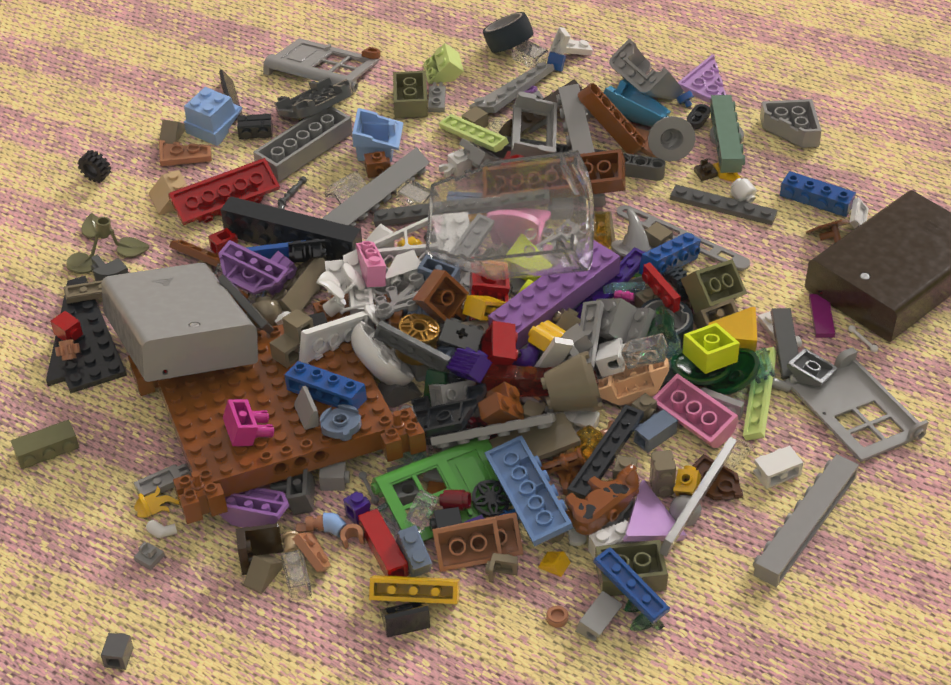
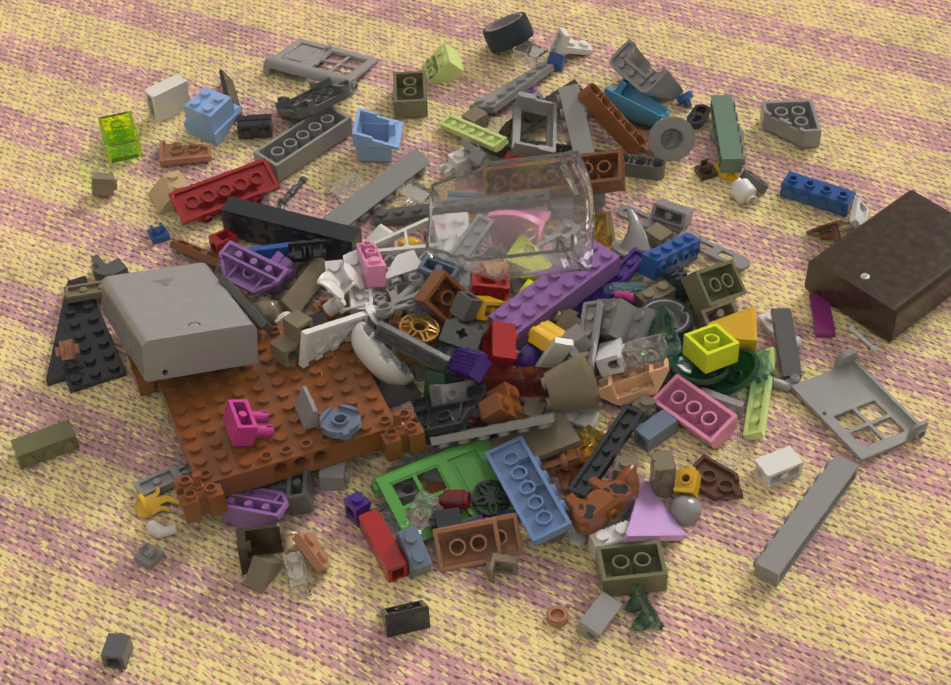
red brick [50,311,83,341] -> none
olive plant [66,213,149,274] -> none
black tyre [77,150,111,183] -> none
dark tan slope [159,119,185,144] -> none
blue brick [284,361,367,410] -> none
nougat piece [296,513,365,549] -> none
light grey hinge [359,472,379,504] -> none
dark orange tile [362,47,381,59] -> none
dark orange brick [364,151,391,178] -> none
yellow brick [369,575,460,604] -> none
light grey hinge [428,82,446,112] -> none
yellow slope [538,551,571,577] -> none
blue tile [593,547,670,624] -> none
red plate [642,262,681,313] -> none
tile [660,437,737,557] -> none
dark grey plate [670,185,778,225] -> none
lavender tile [678,54,726,103] -> none
dark grey slope [787,348,838,386] -> none
none -> dark tan brick [91,172,117,197]
none -> clear neon green brick [98,111,143,164]
none -> white brick [144,74,191,123]
none -> blue tile [147,222,170,245]
none -> dark grey brick [449,291,483,323]
none -> light grey brick [650,198,694,229]
none -> dark grey beam [740,169,769,194]

